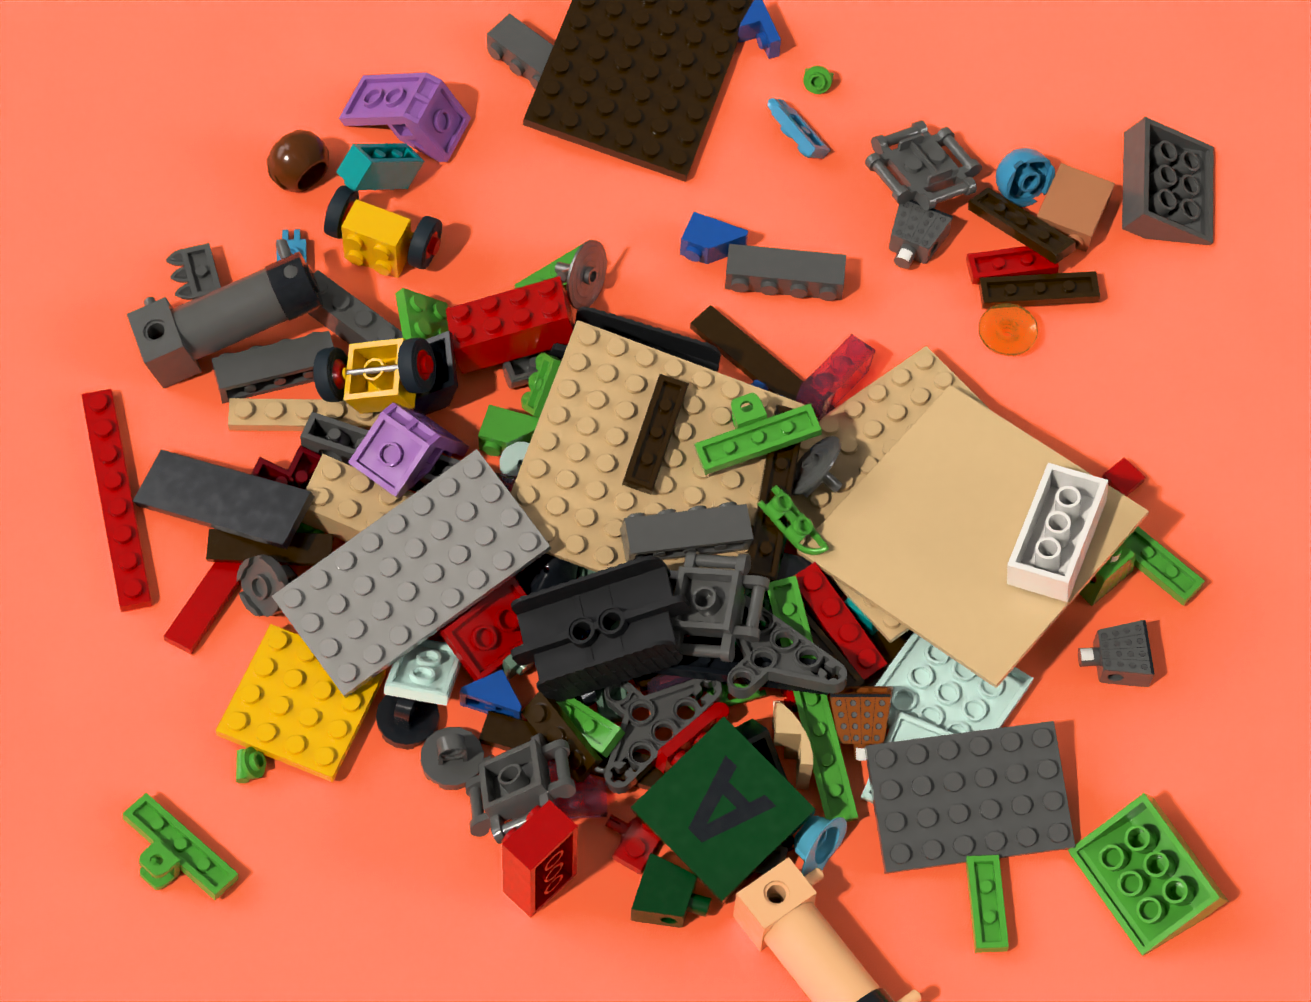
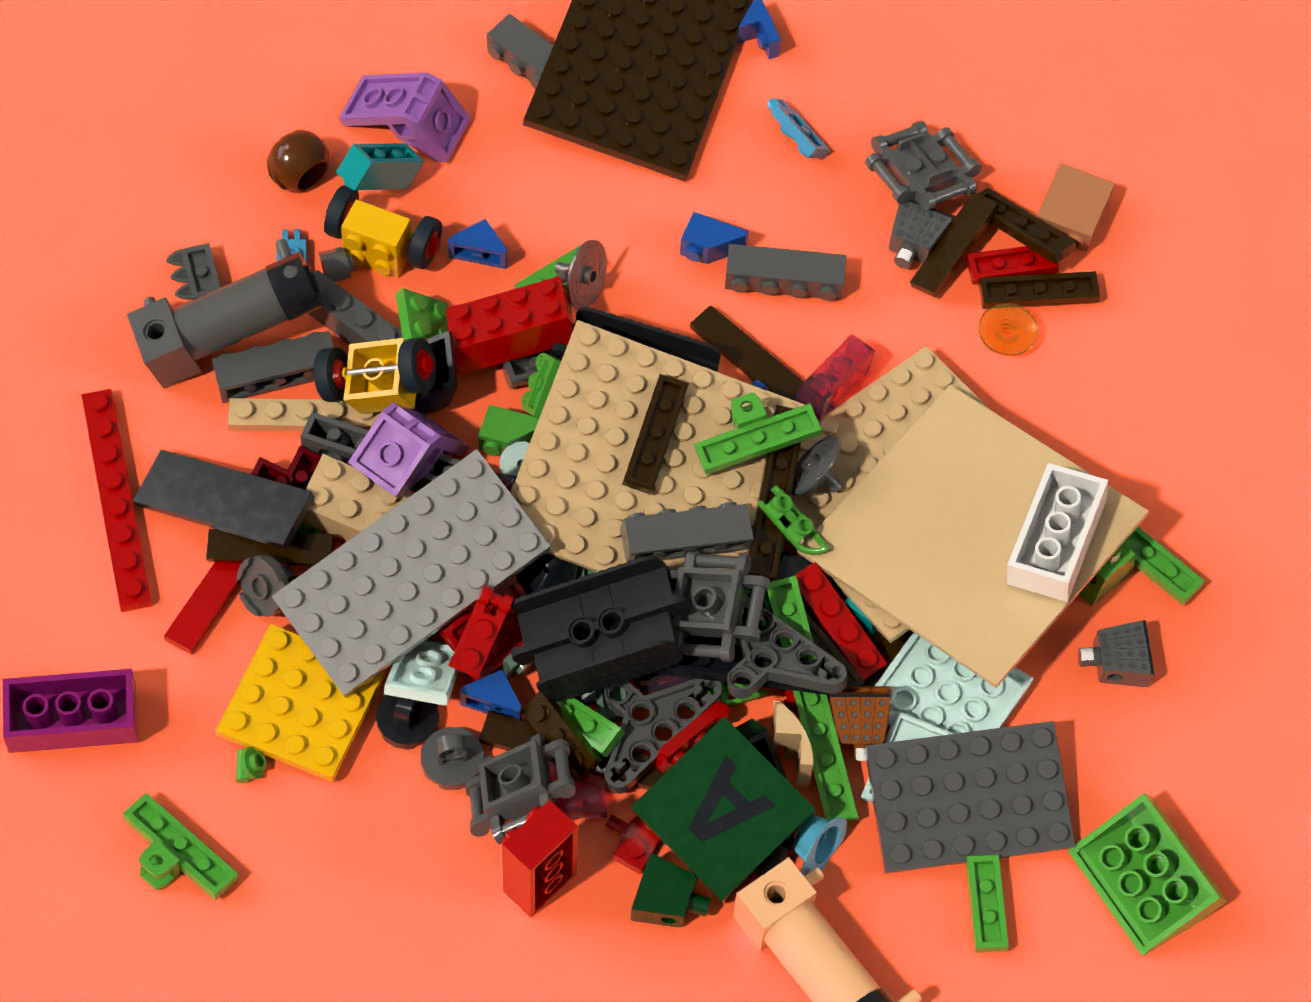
bright green plate [803,65,834,94] -> none
dark azure cylinder [995,148,1055,207] -> none
red tile [1102,457,1146,496] -> none
dark grey slope [1122,117,1214,245] -> none
none -> magenta brick [3,668,138,753]
none -> dark grey plate [318,247,355,282]
none -> blue slope [448,219,507,269]
none -> red plate [448,584,514,678]
none -> dark brown tile [910,192,999,298]

